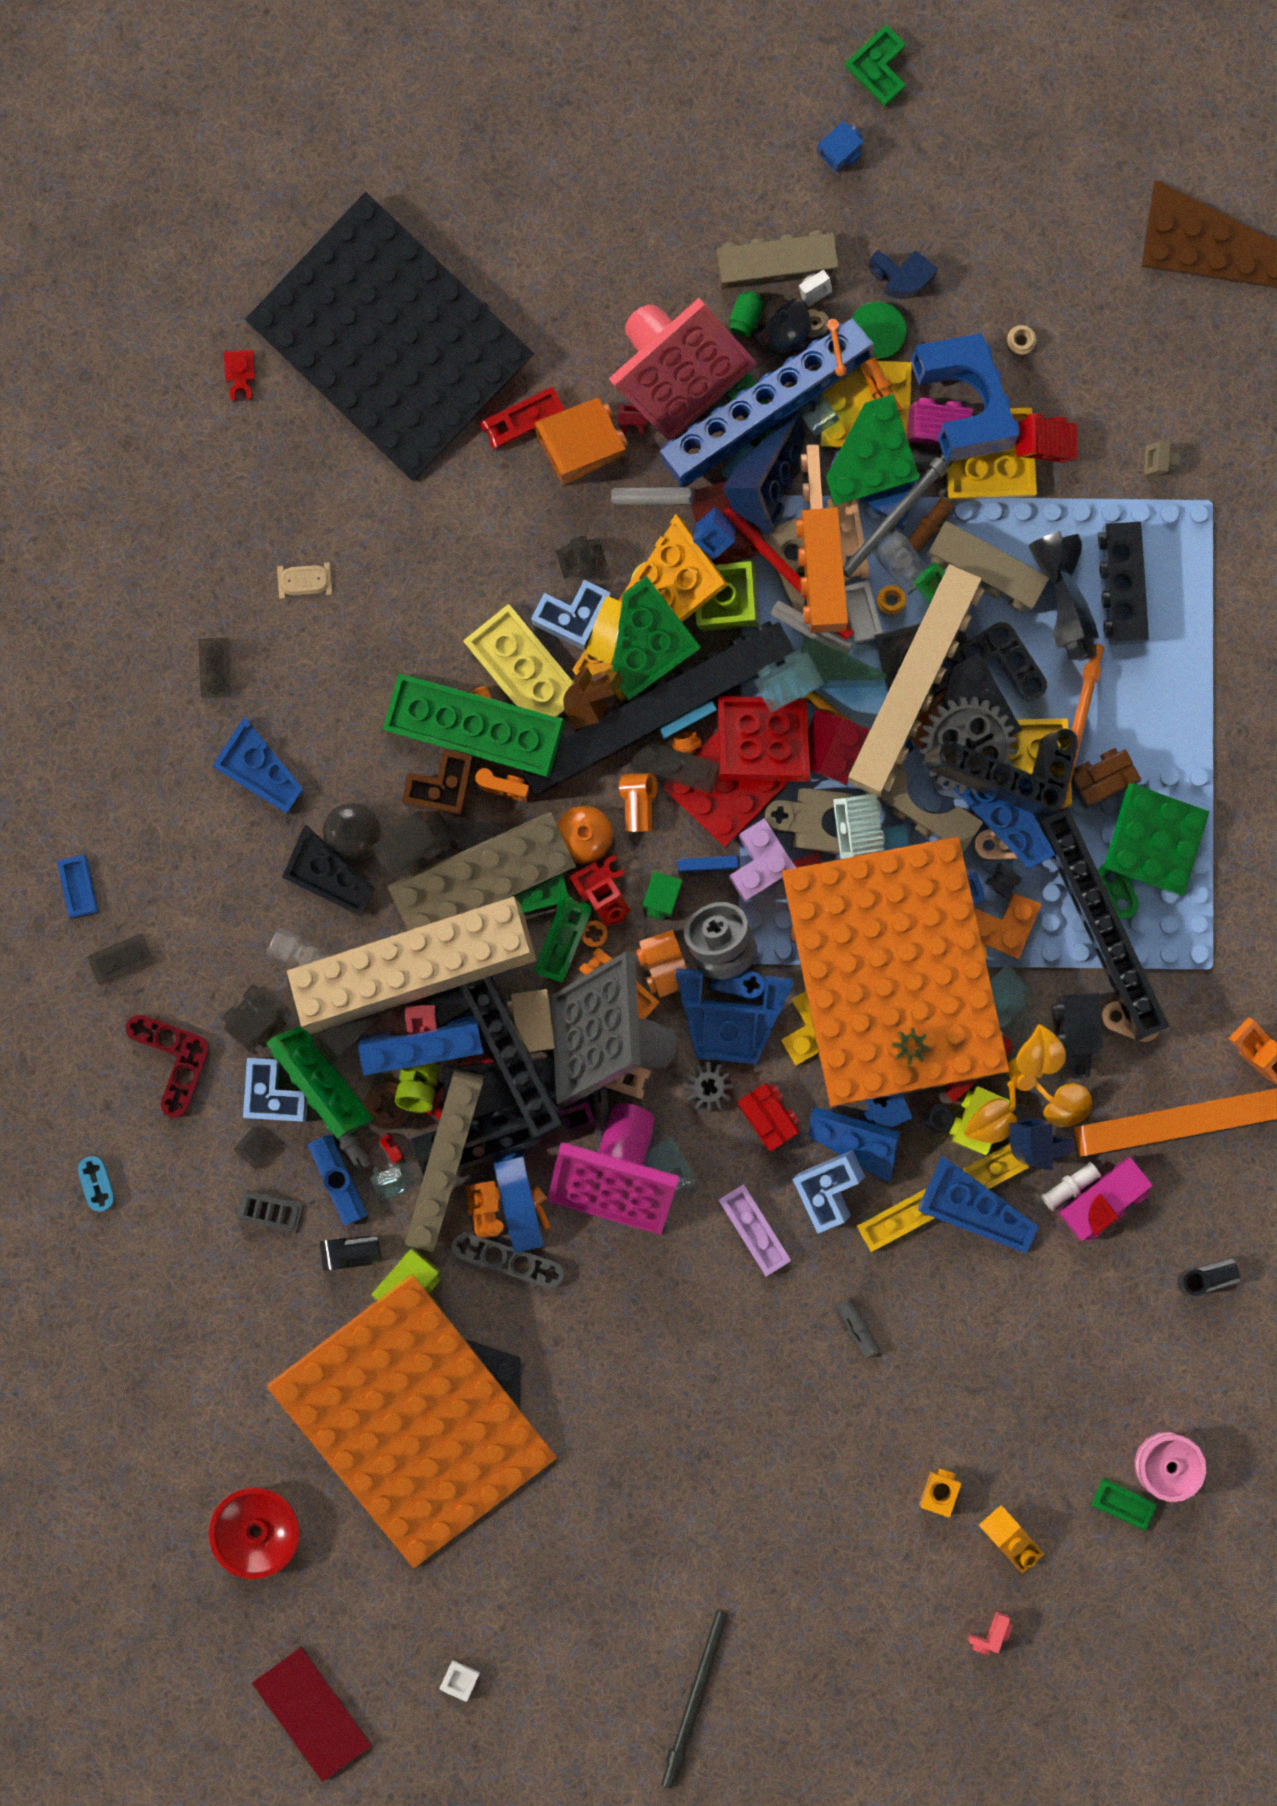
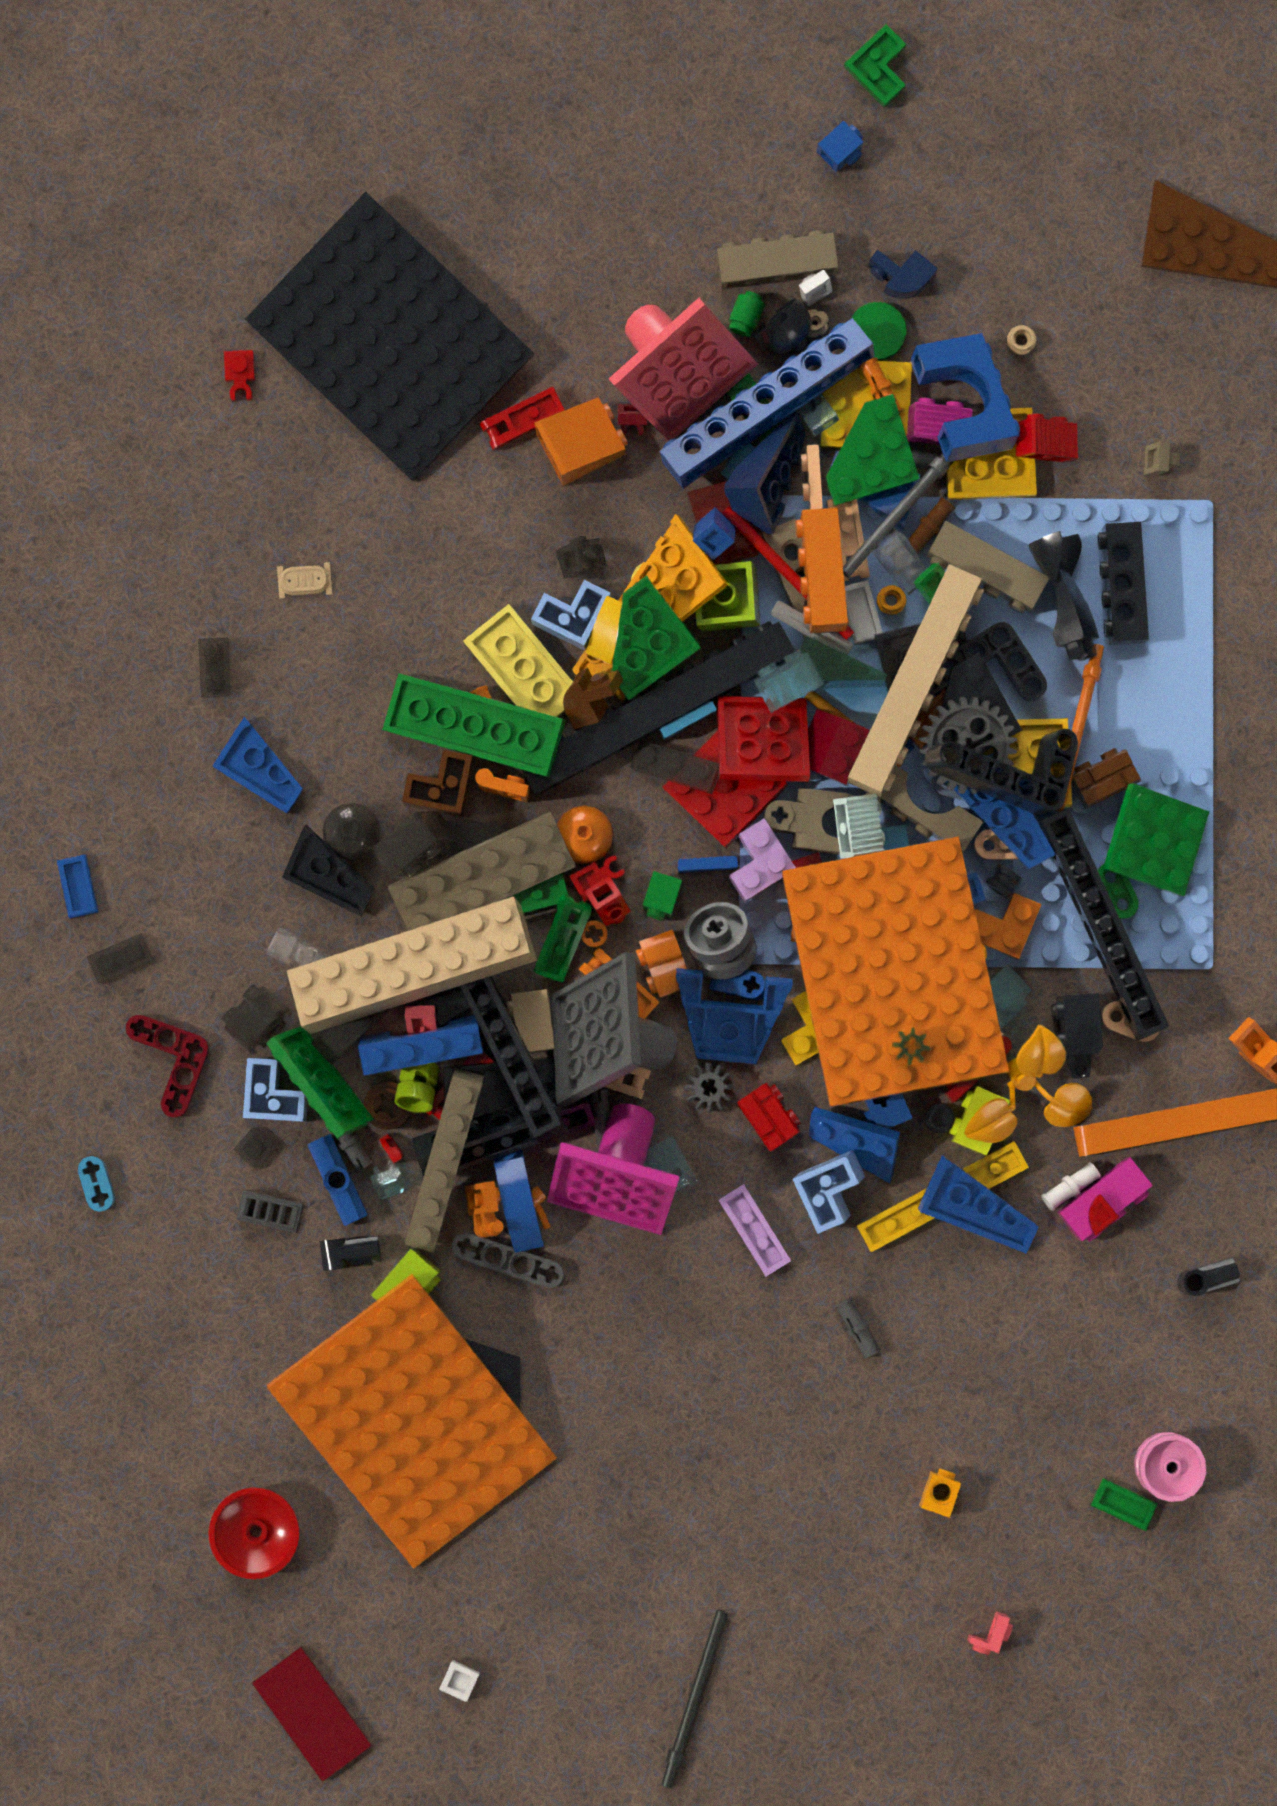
light grey axle [611,487,695,505] -> none
orange piece [619,773,658,832] -> none
orange plate [672,731,702,755] -> none
orange hinge [827,319,847,376] -> none
light orange slope [979,1505,1045,1574] -> none
dark blue brick [1009,1118,1074,1170] -> none

